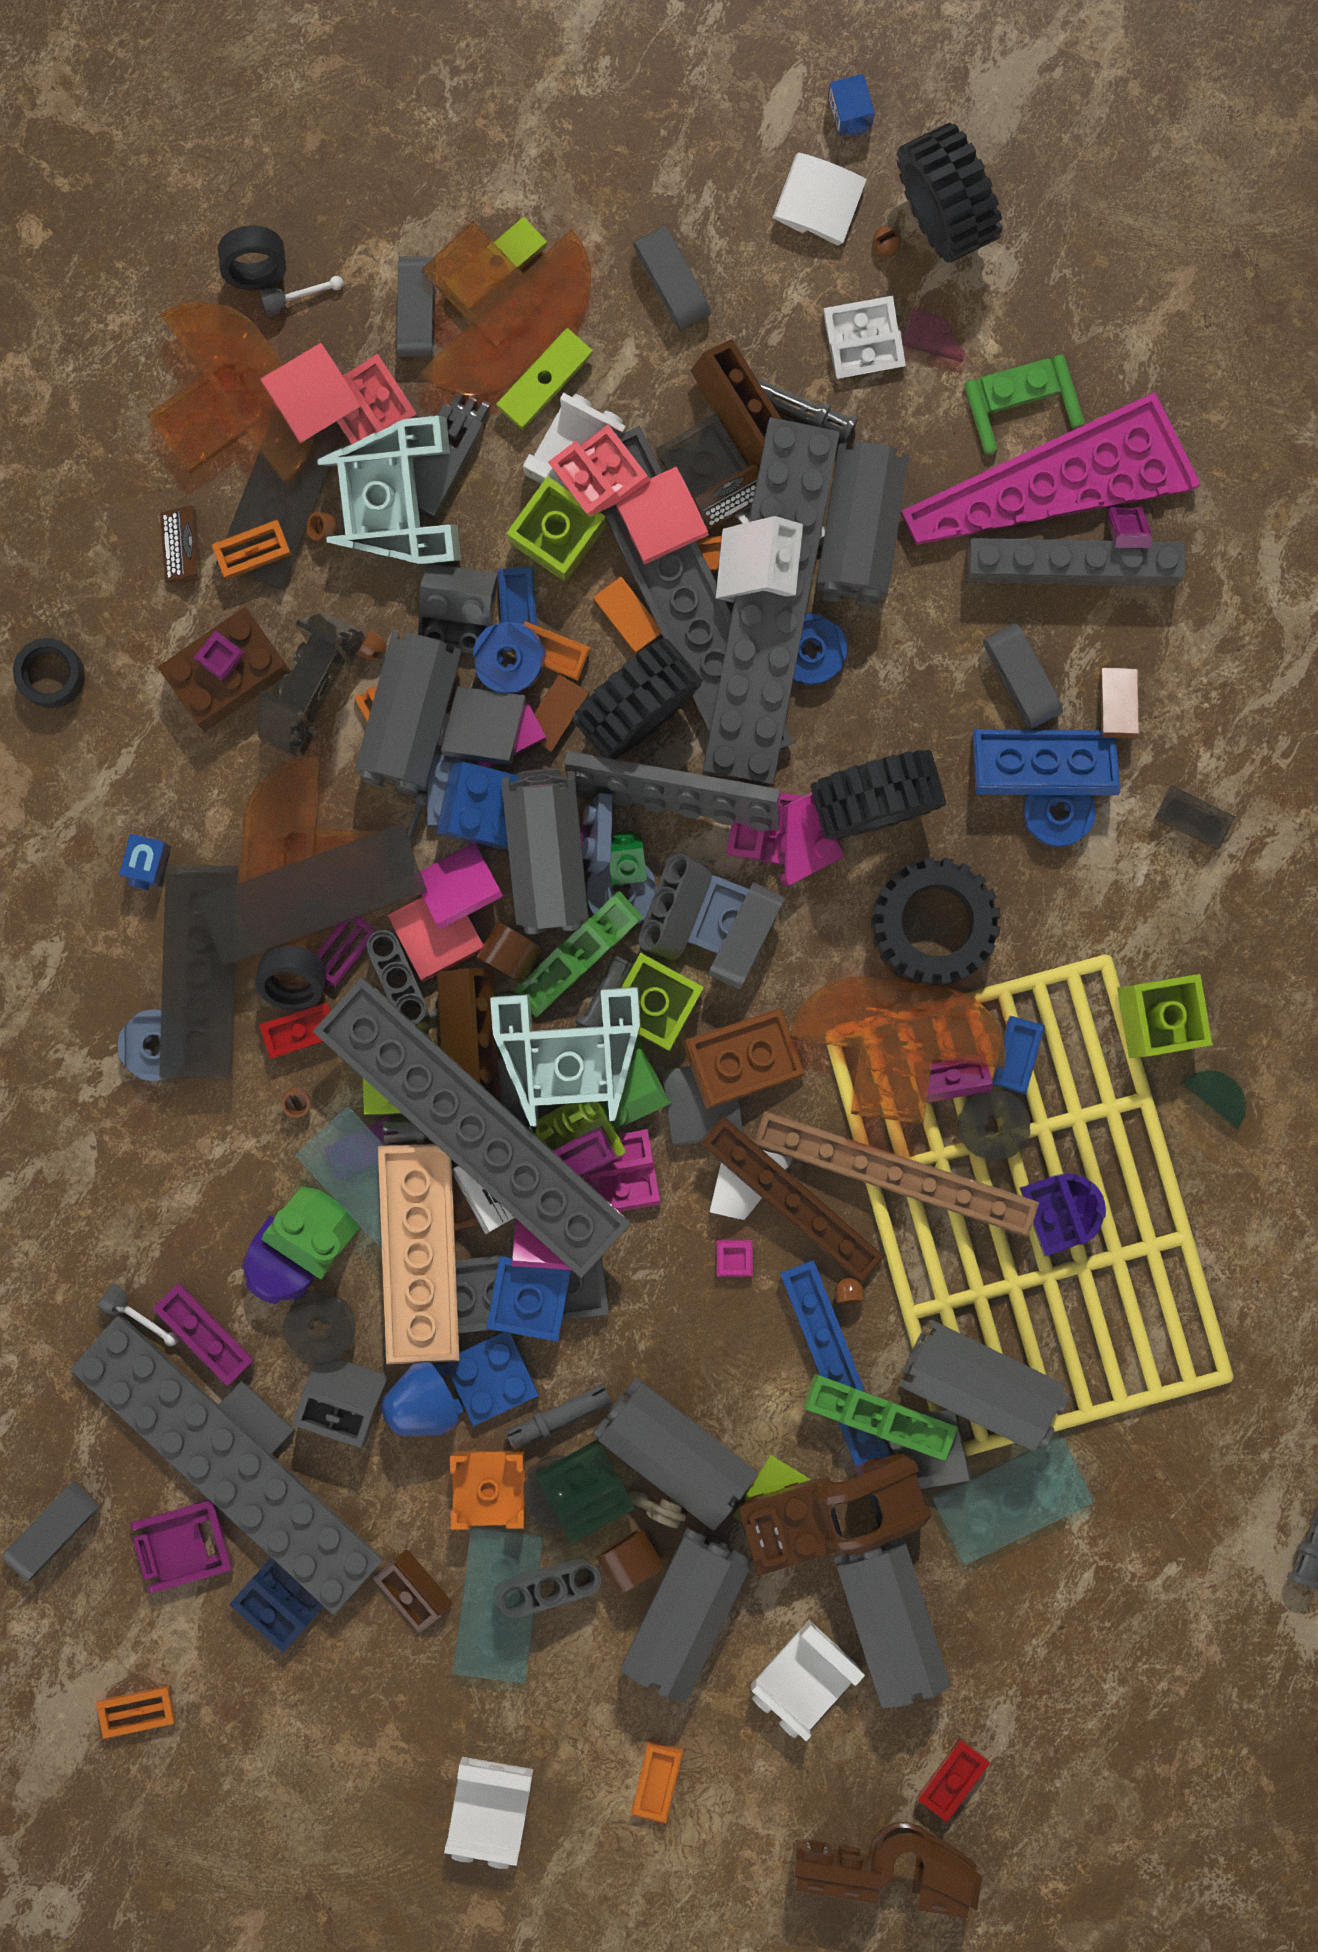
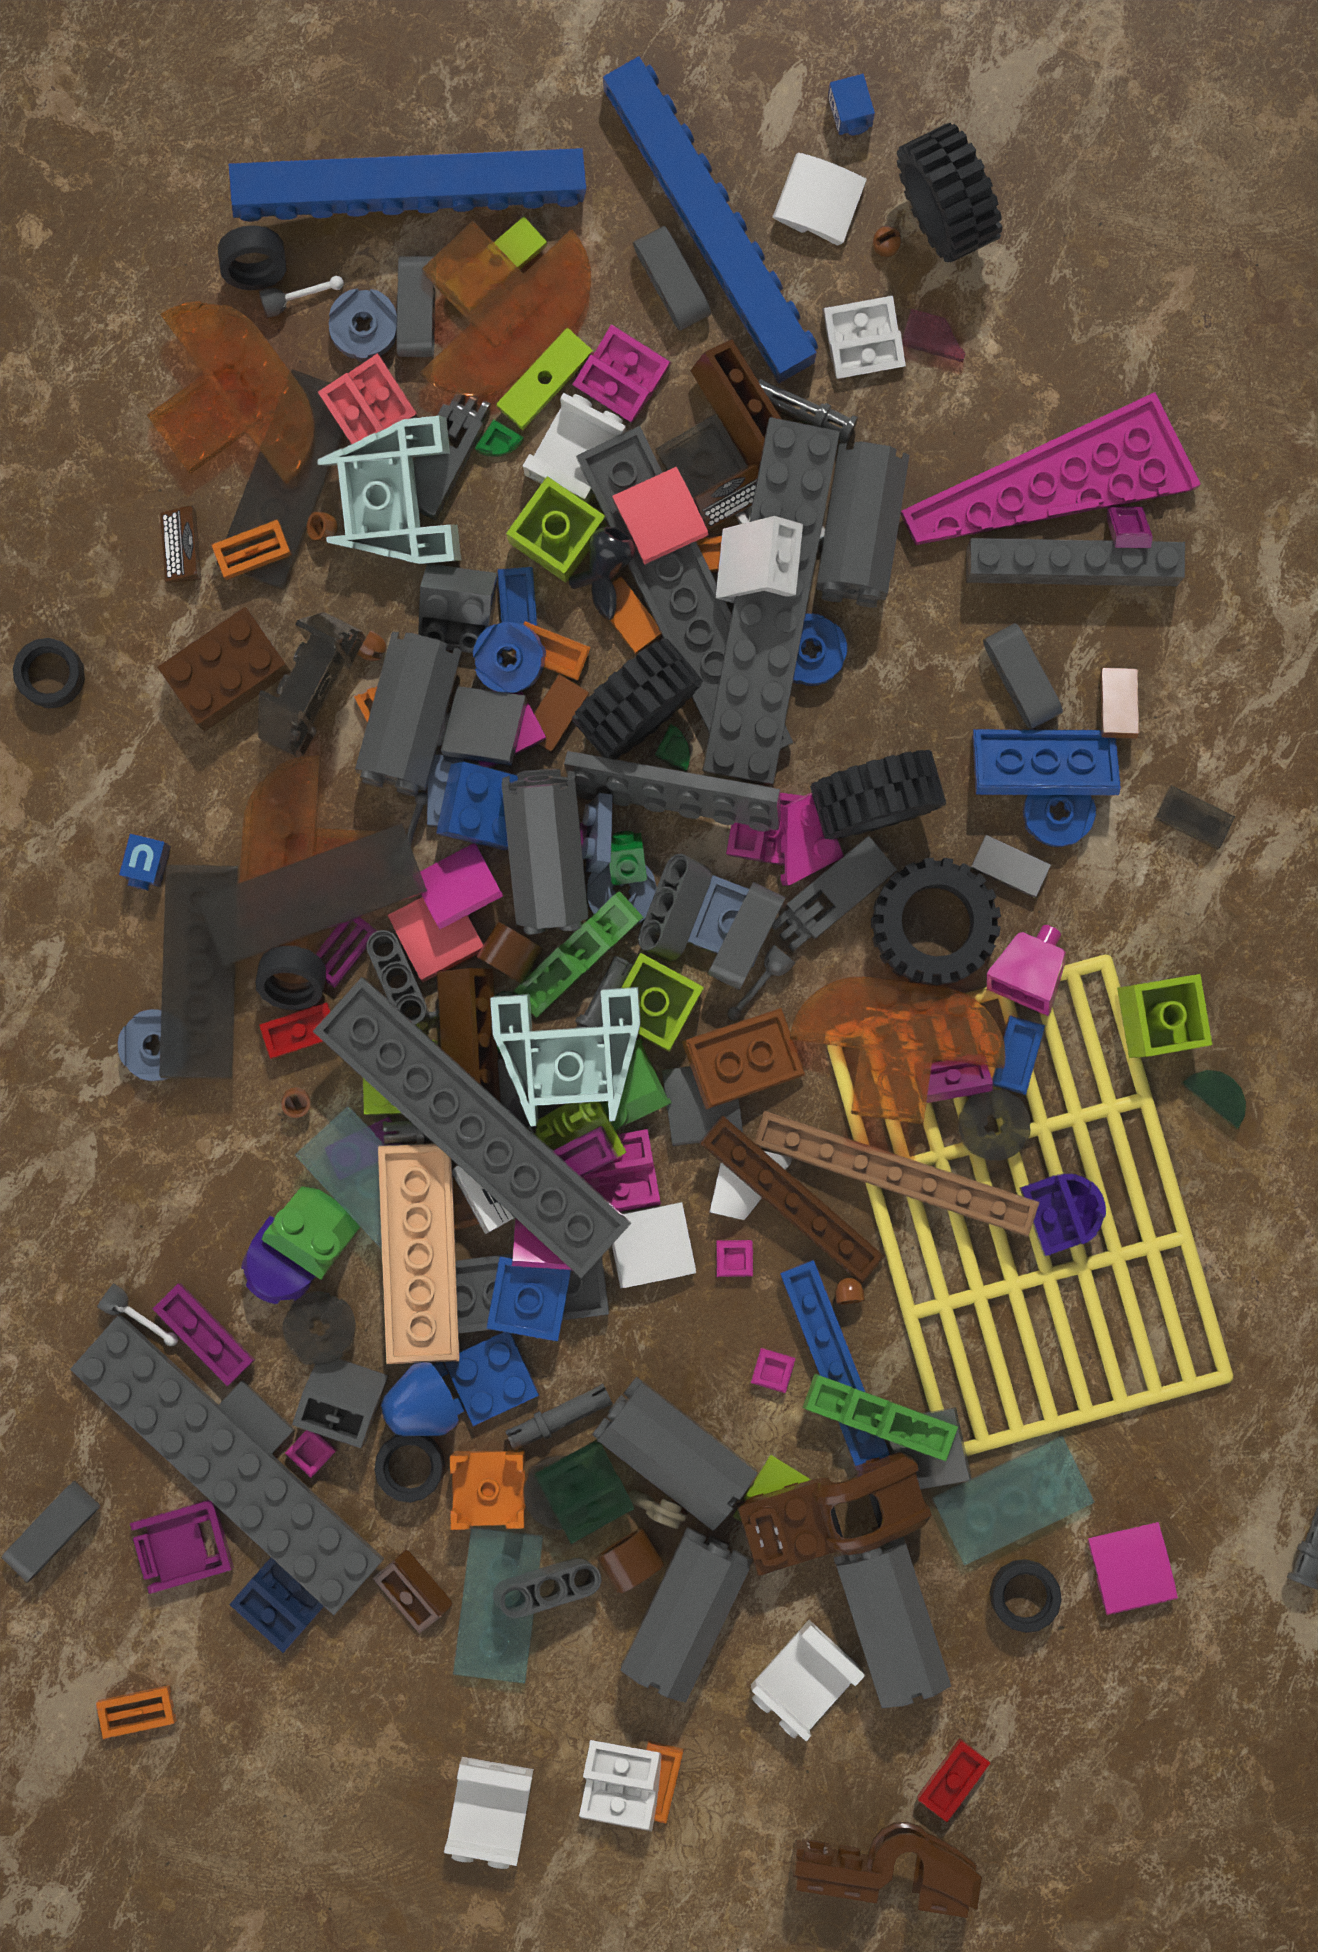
magenta tile [193,631,246,682] -> none
coral slope [260,343,361,443] -> none
coral slope [548,424,651,516] -> none
dark grey brick [898,1320,1070,1451] -> none
bright green plate [964,354,1085,455] -> none
none -> blue brick [229,148,586,222]
none -> dark pink tile [285,1430,337,1477]
none -> sand blue plate [329,289,397,362]
none -> black tyre [374,1434,445,1503]
none -> green tile [475,419,524,457]
none -> black piece [569,527,635,620]
none -> dark pink slope [573,324,672,422]
none -> white slope [579,1740,661,1831]
none -> blue brick [603,56,818,383]
none -> white slope [612,1202,696,1288]
none -> green tile [655,724,690,772]
none -> dark grey hinge [727,945,795,1021]
none -> dark pink tile [751,1348,796,1393]
none -> dark grey hinge [771,836,897,952]
none -> light grey tile [971,835,1051,898]
none -> dark pink torso [987,925,1066,1016]
none -> black tyre [990,1559,1062,1633]
none -> dark pink slope [1087,1522,1178,1615]

